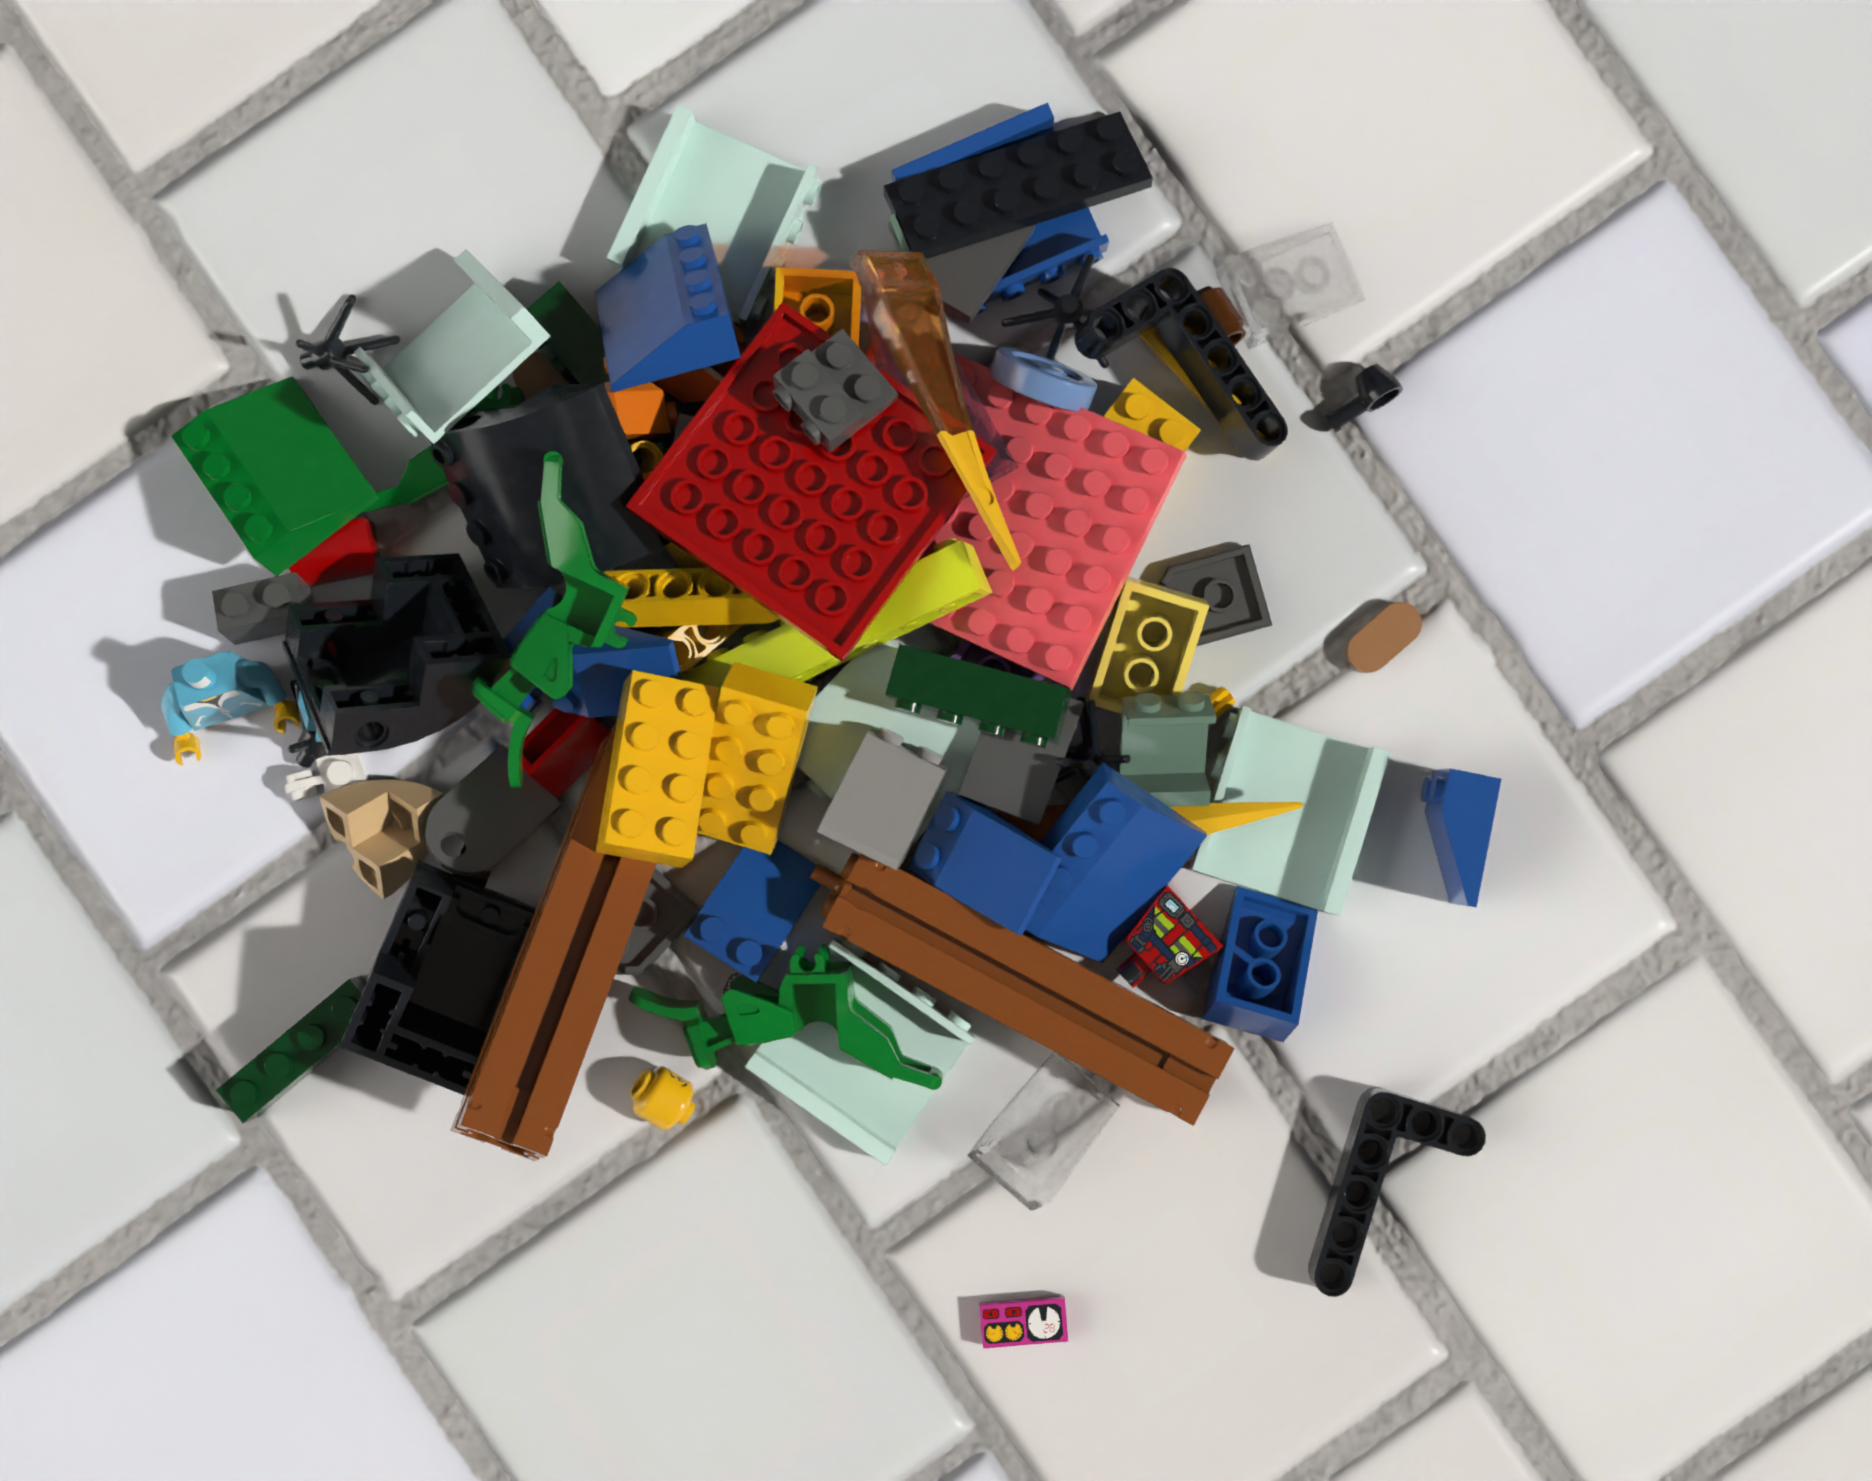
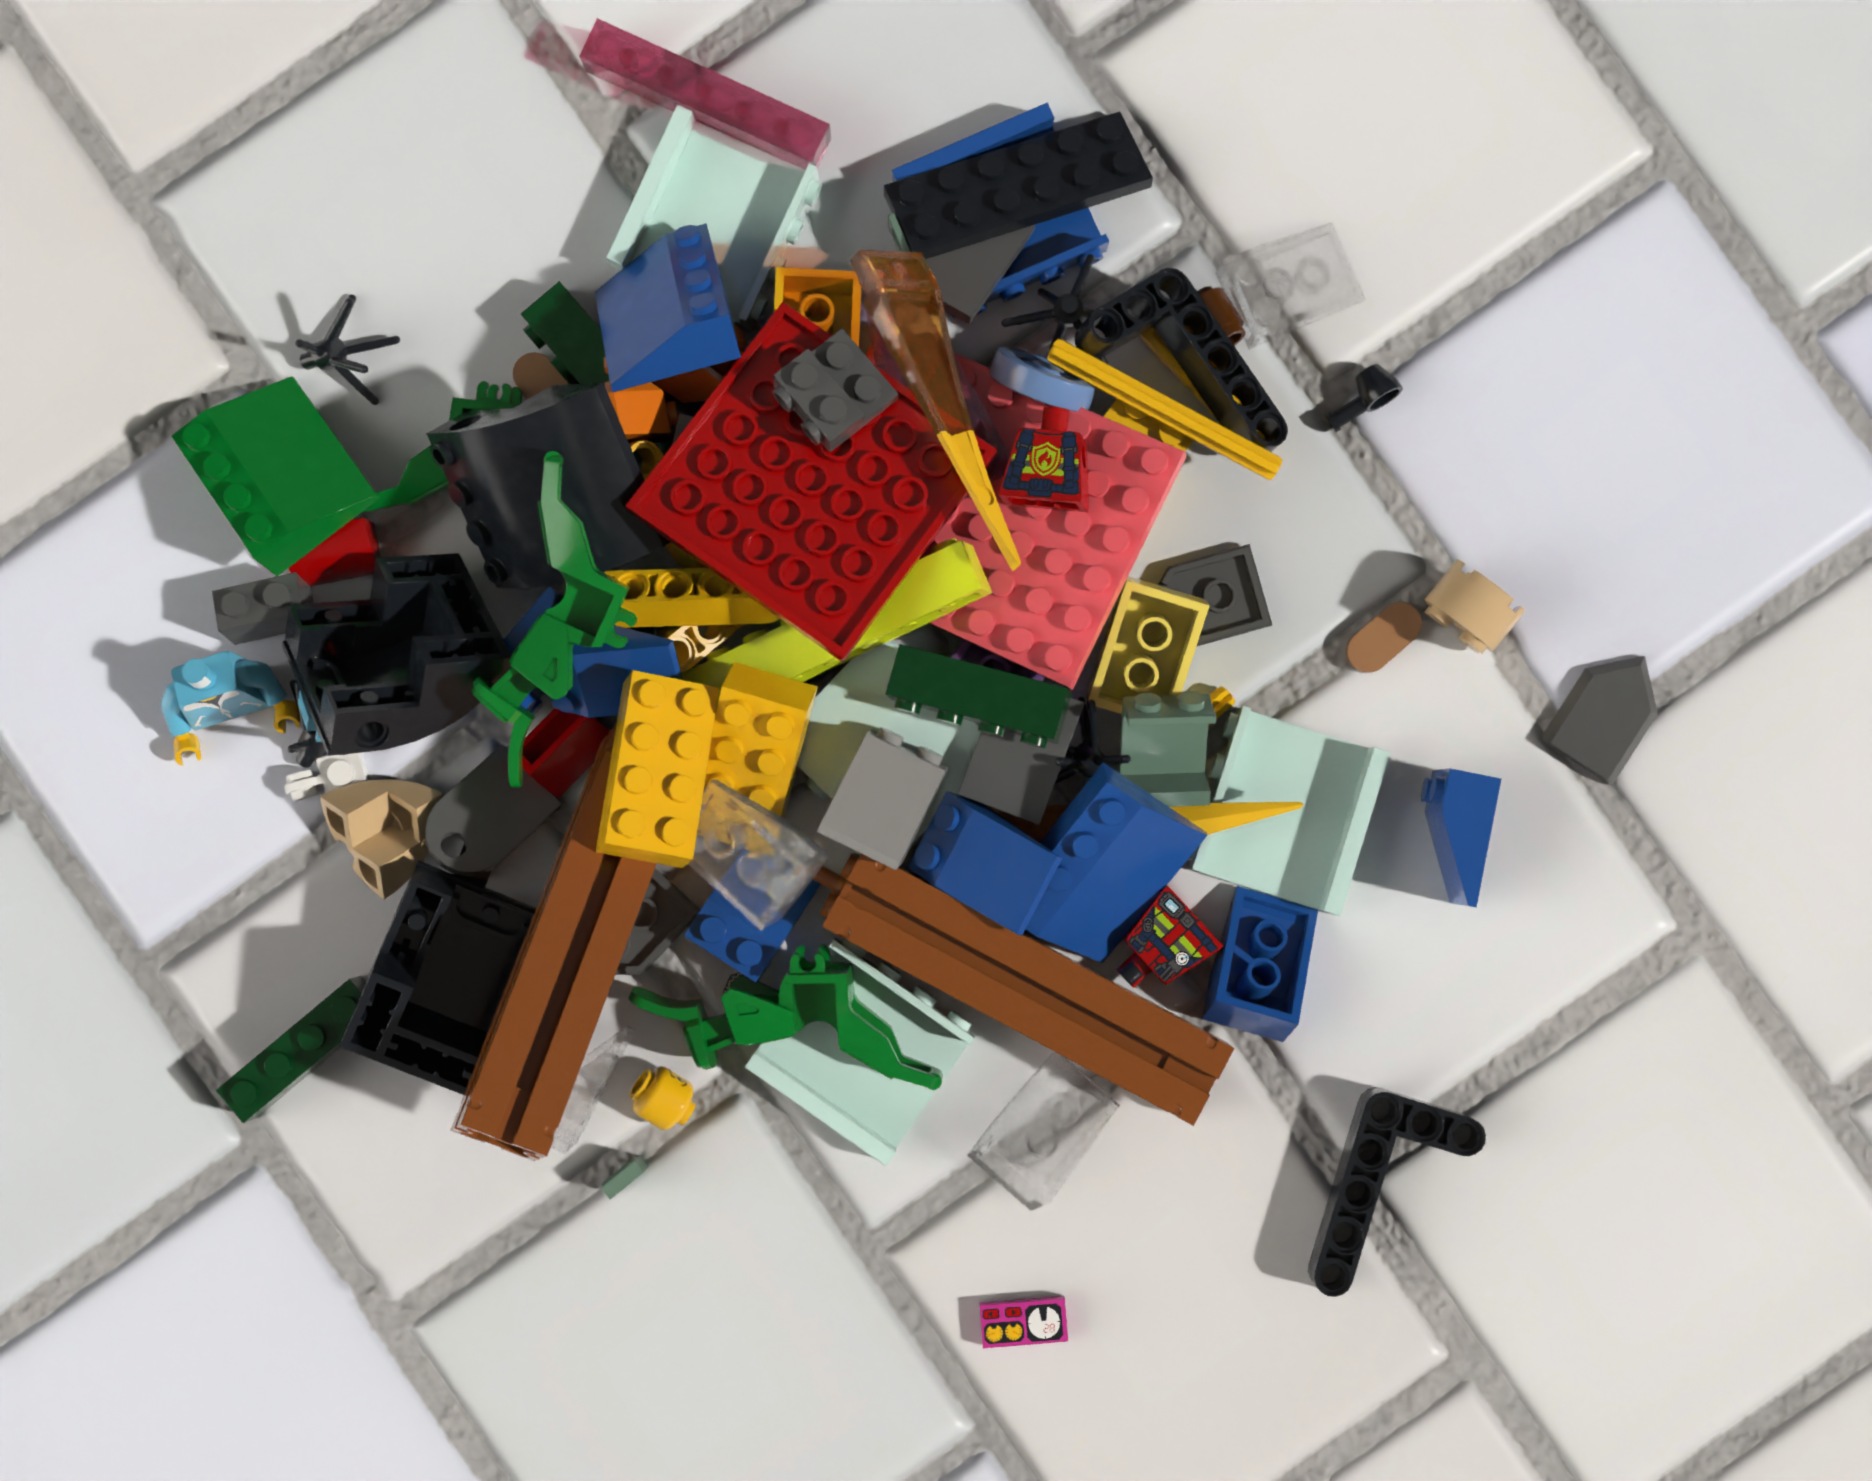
light aqua panel [354,249,550,444] -> none
none -> clear slope [551,1026,636,1154]
none -> clear pink brick [579,18,832,170]
none -> sand green tile [601,1155,649,1199]
none -> clear slope [688,779,830,930]
none -> torso [999,406,1089,512]
none -> yellow axle [1047,339,1282,480]
none -> tan brick [1424,559,1525,654]
none -> dark grey tile [1540,656,1658,785]

